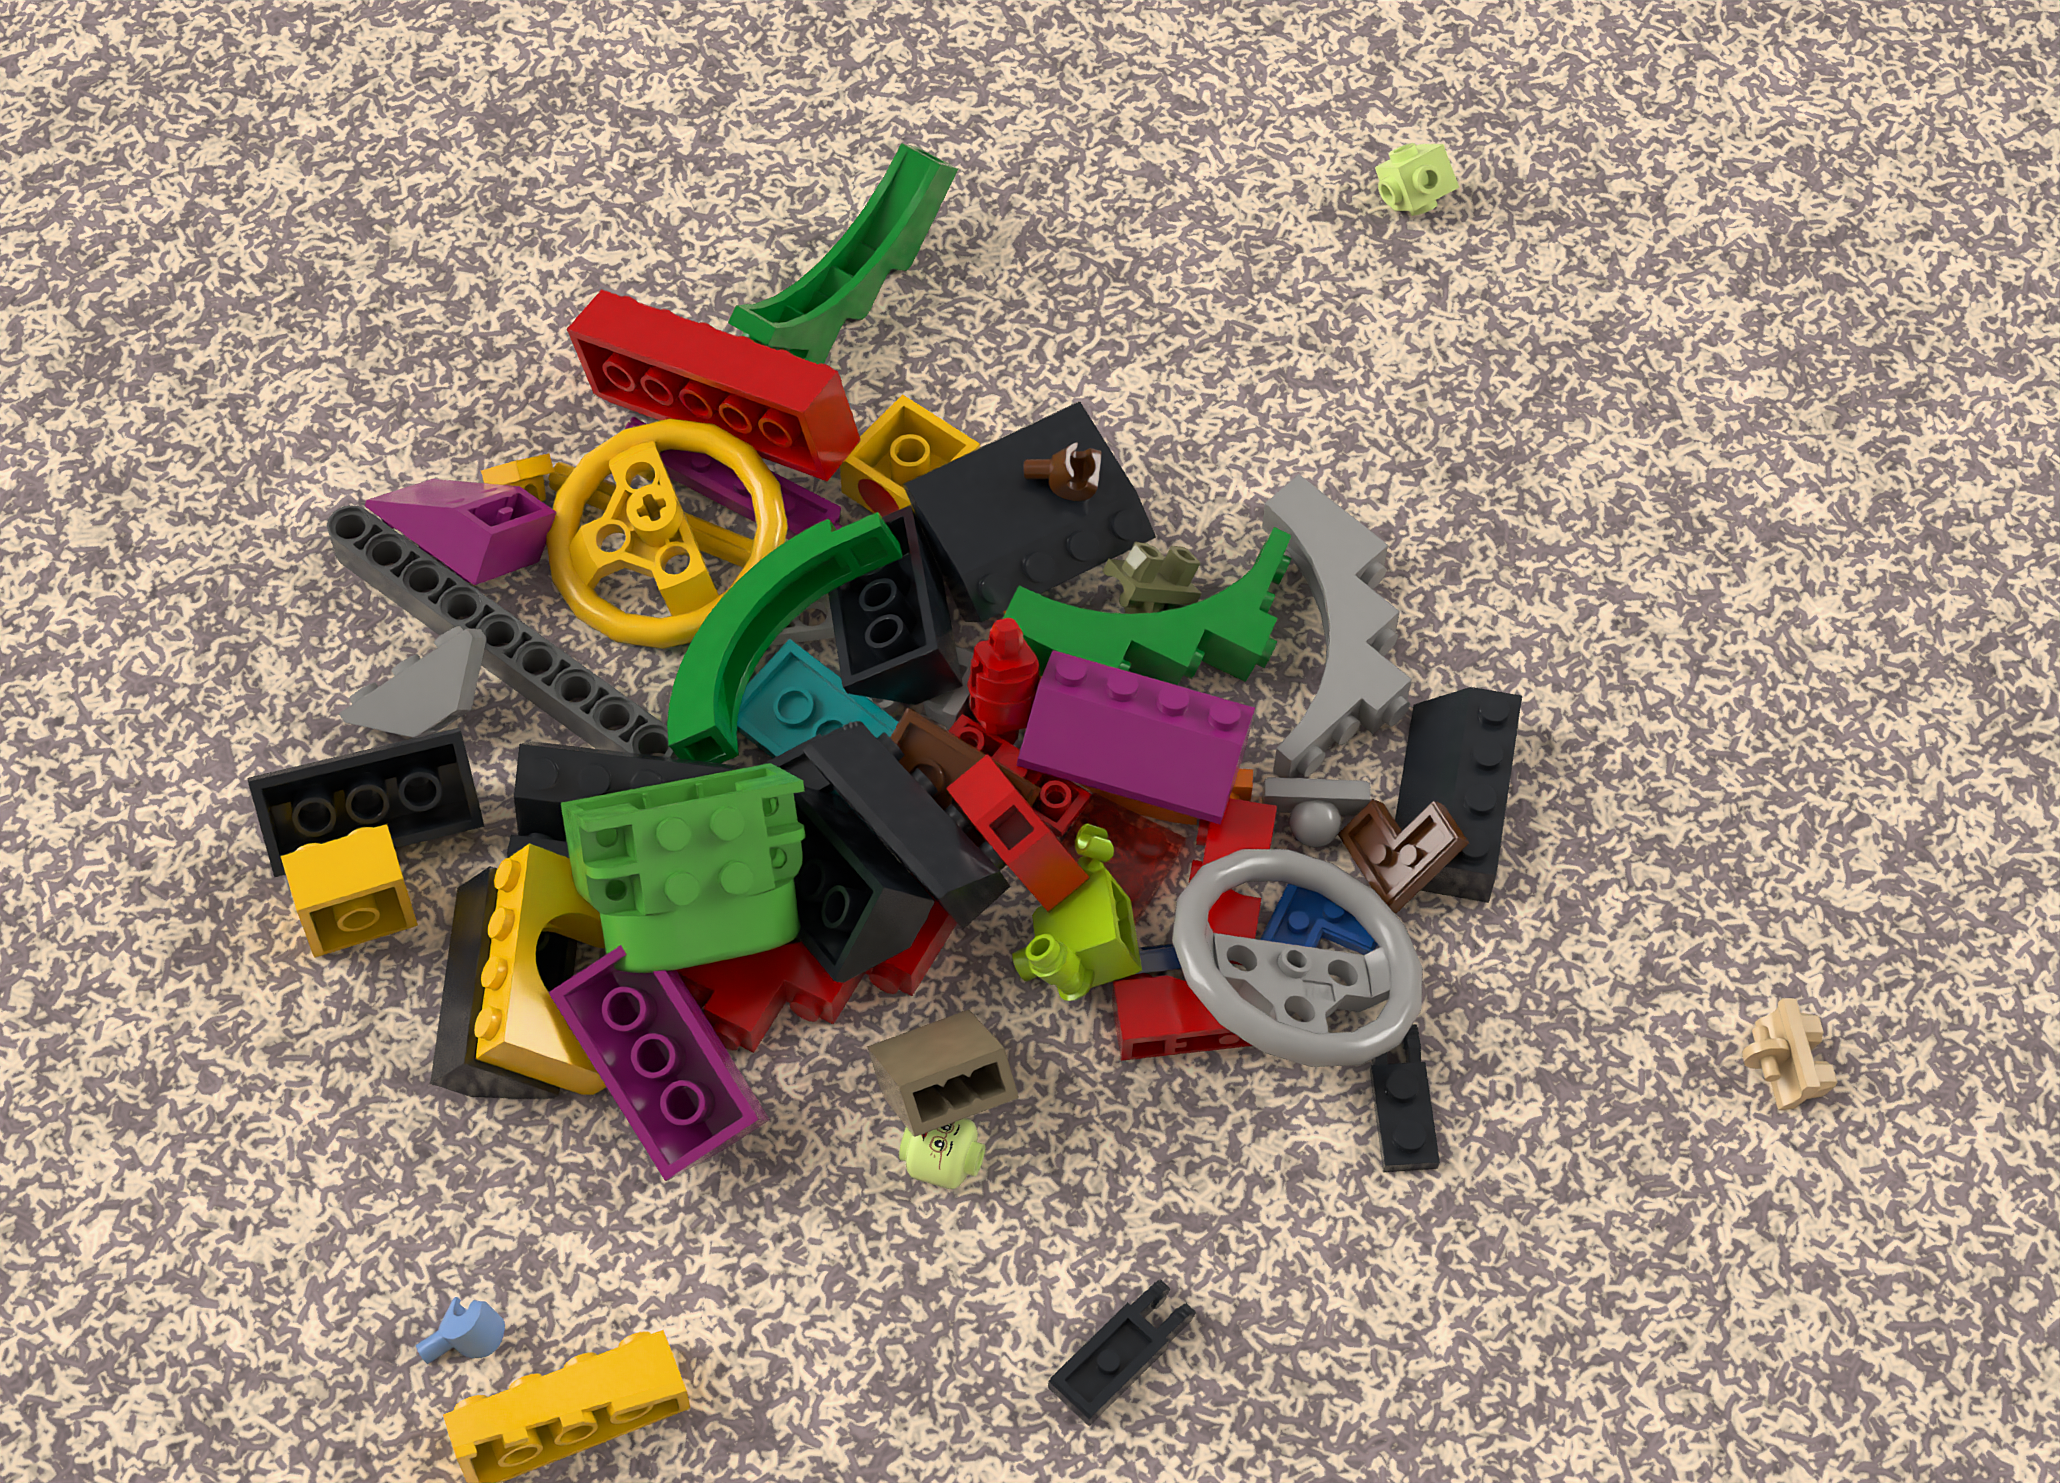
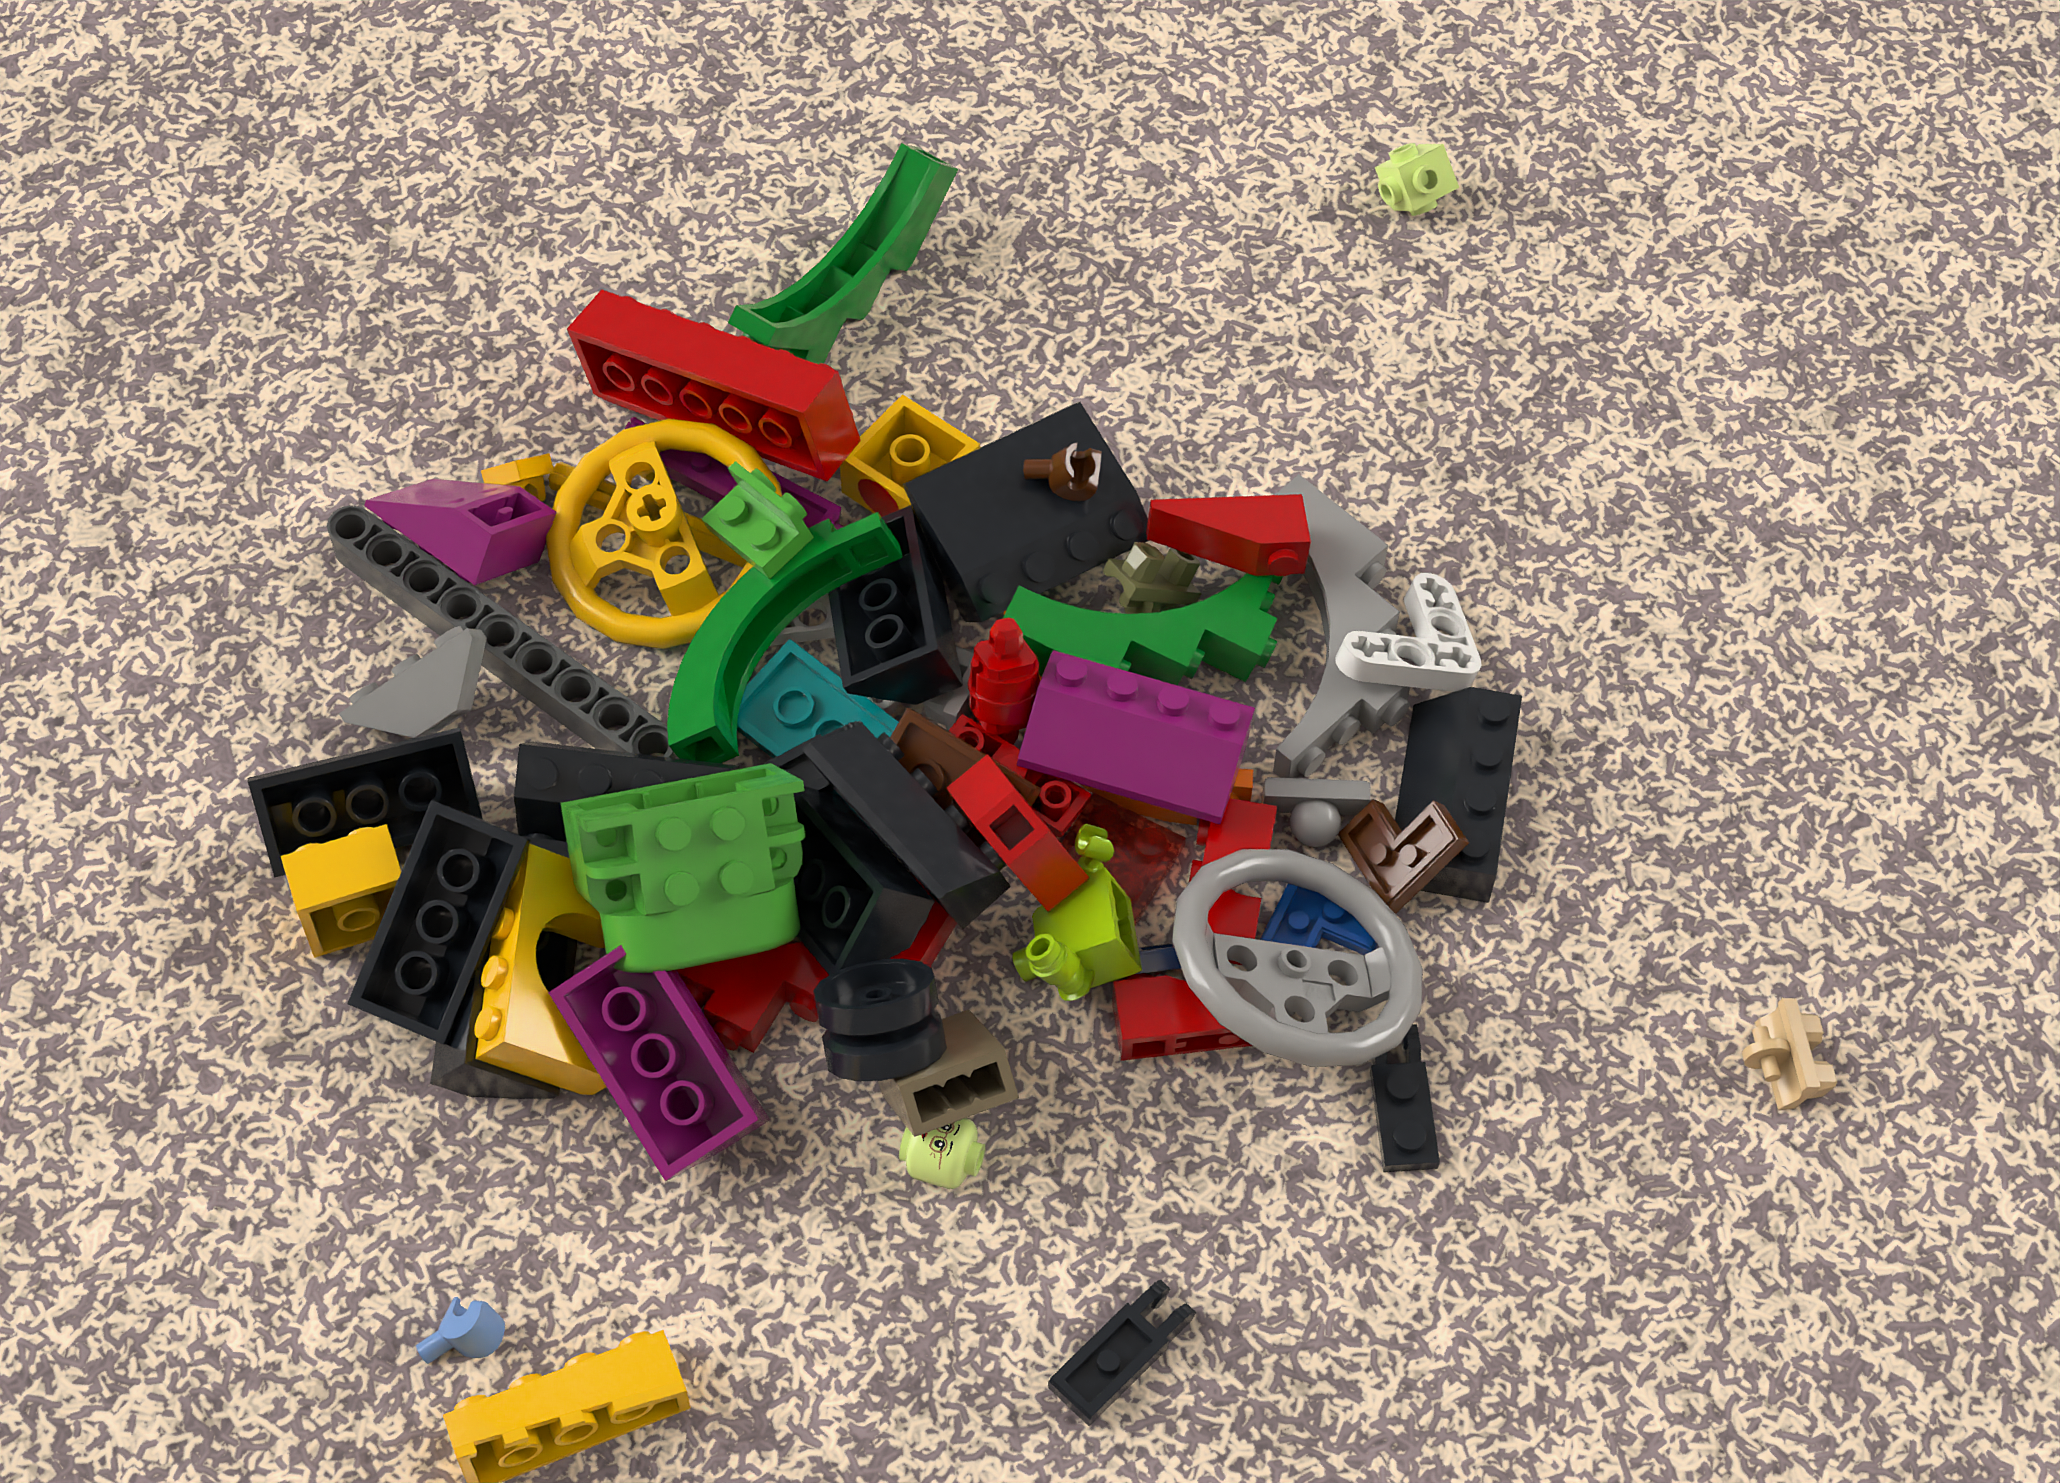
none -> black slope [347,800,531,1045]
none -> bright green bracket [701,461,814,579]
none -> black wheel [813,959,947,1082]
none -> red slope [1146,494,1311,576]
none -> white beam [1335,573,1482,692]

